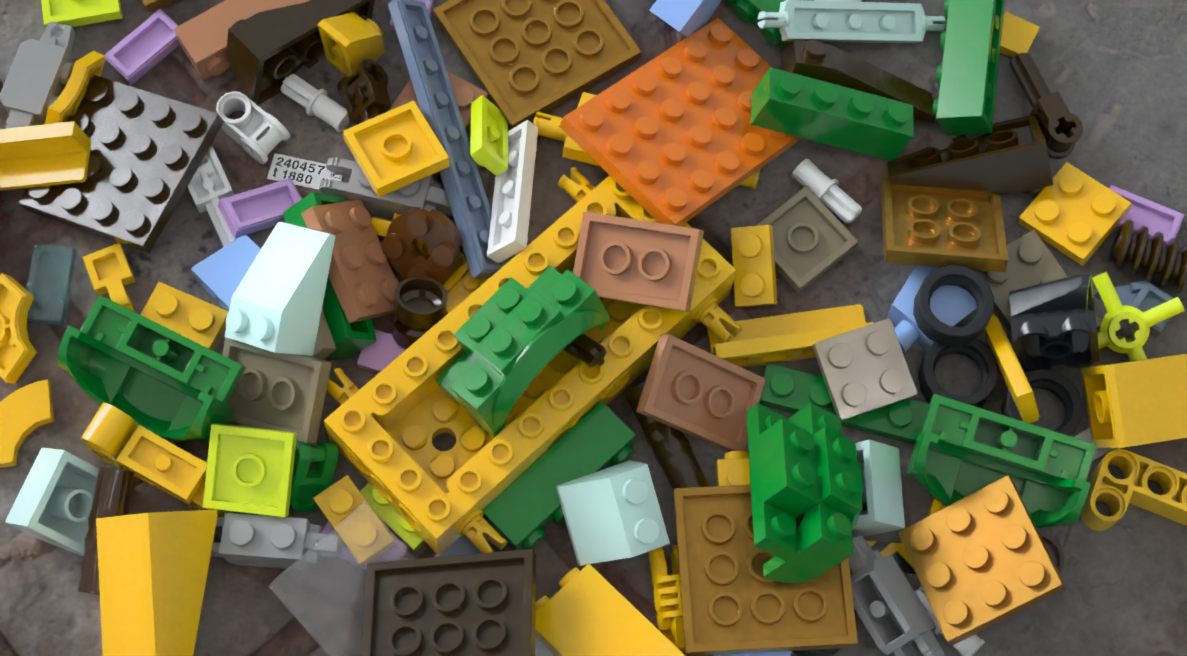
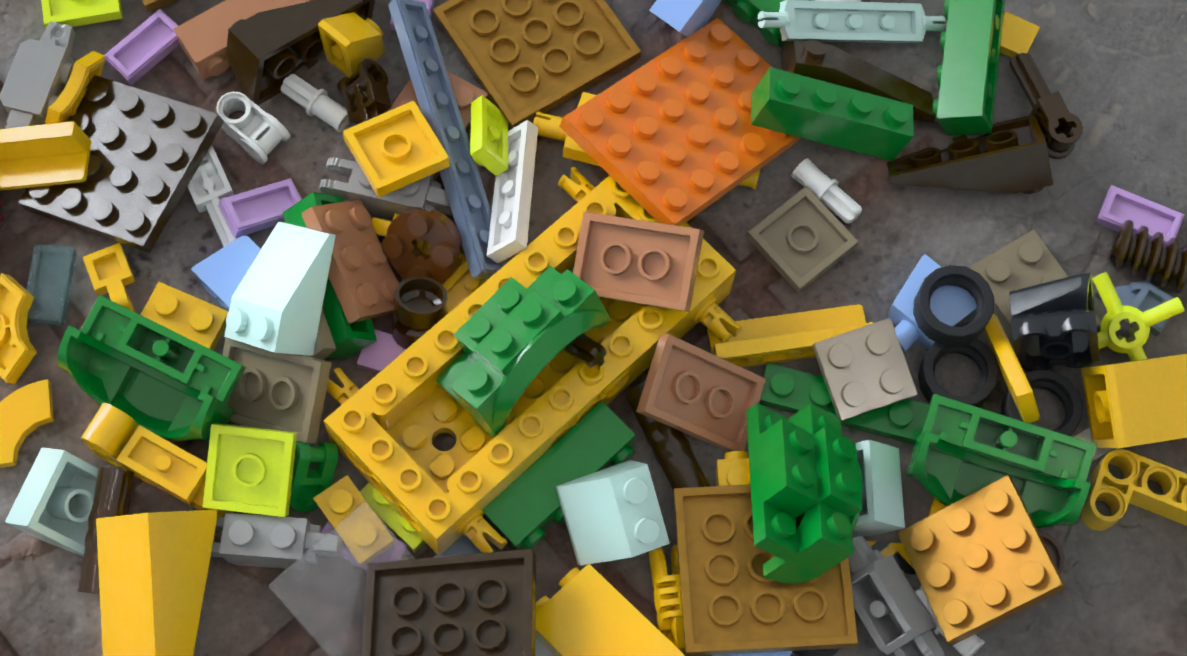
white sticker [267,153,343,190] -> none
yellow plate [731,225,777,307] -> none
pearl gold plate [881,178,1008,273] -> none
yellow plate [1019,162,1131,266] -> none

